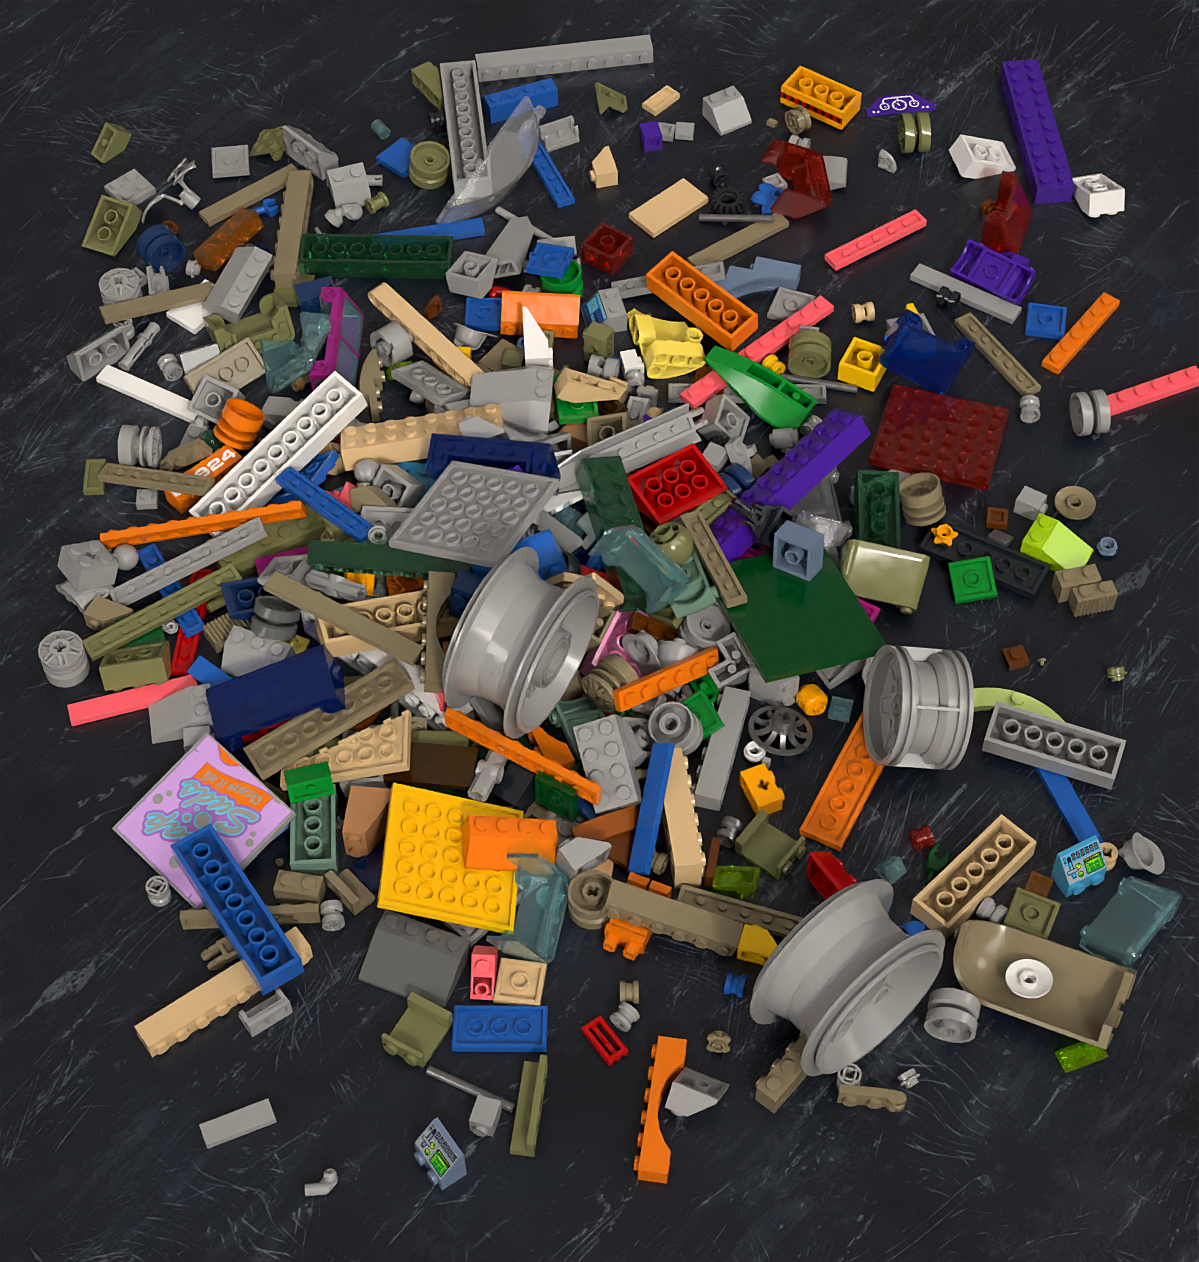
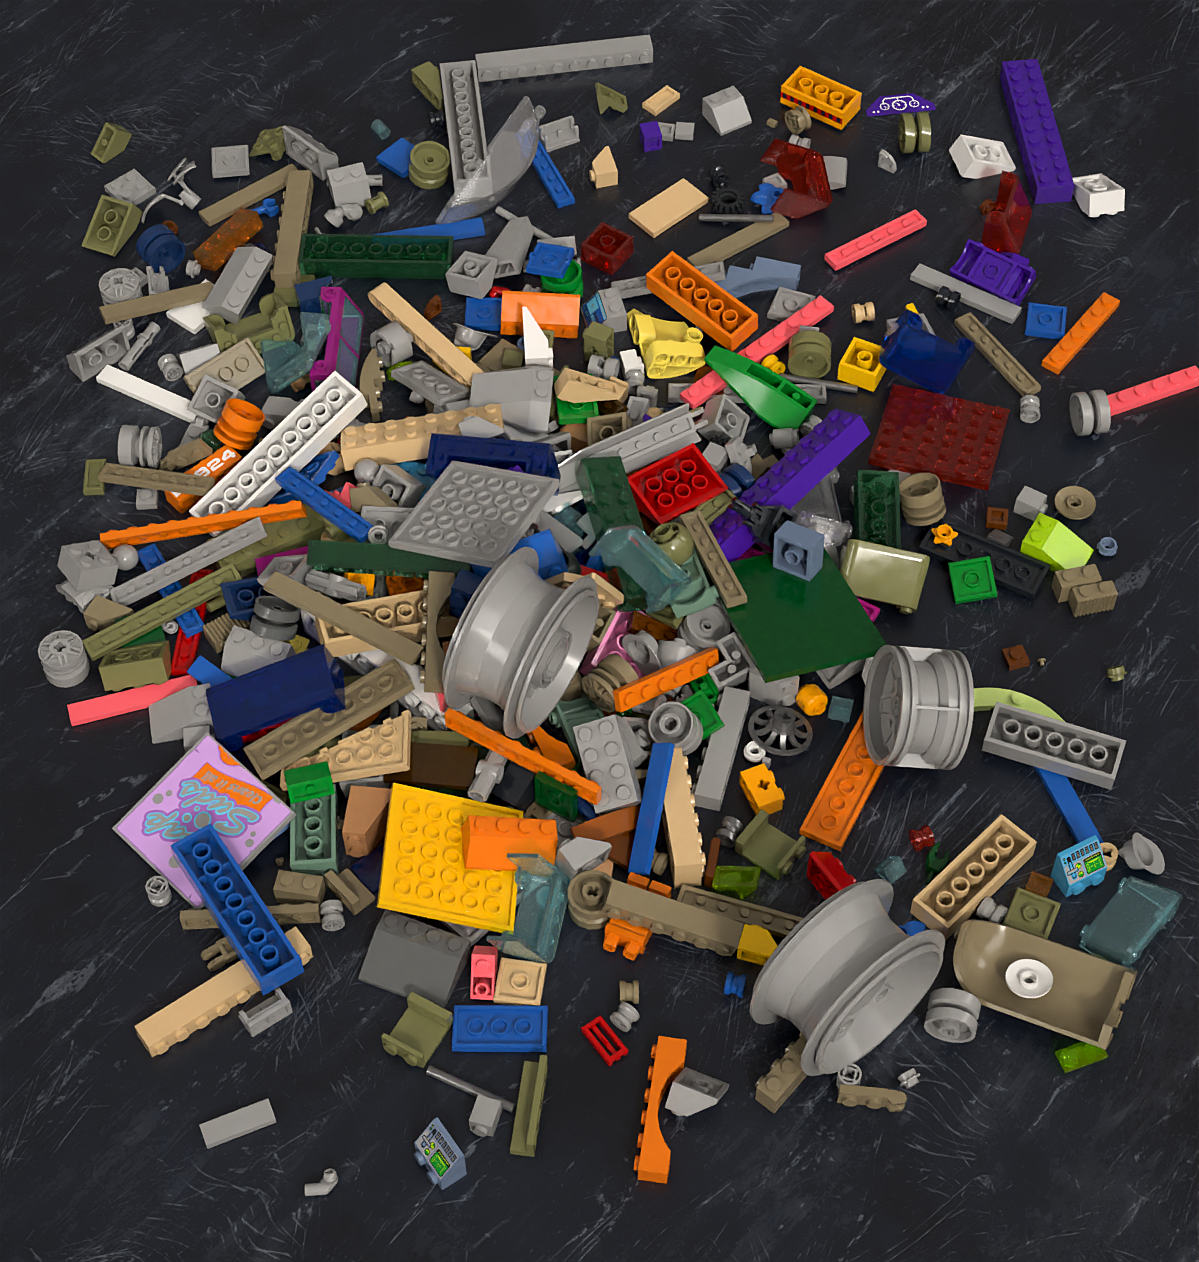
blue slope [480,78,558,124] -> none
dark tan plate [706,1030,731,1053] -> none

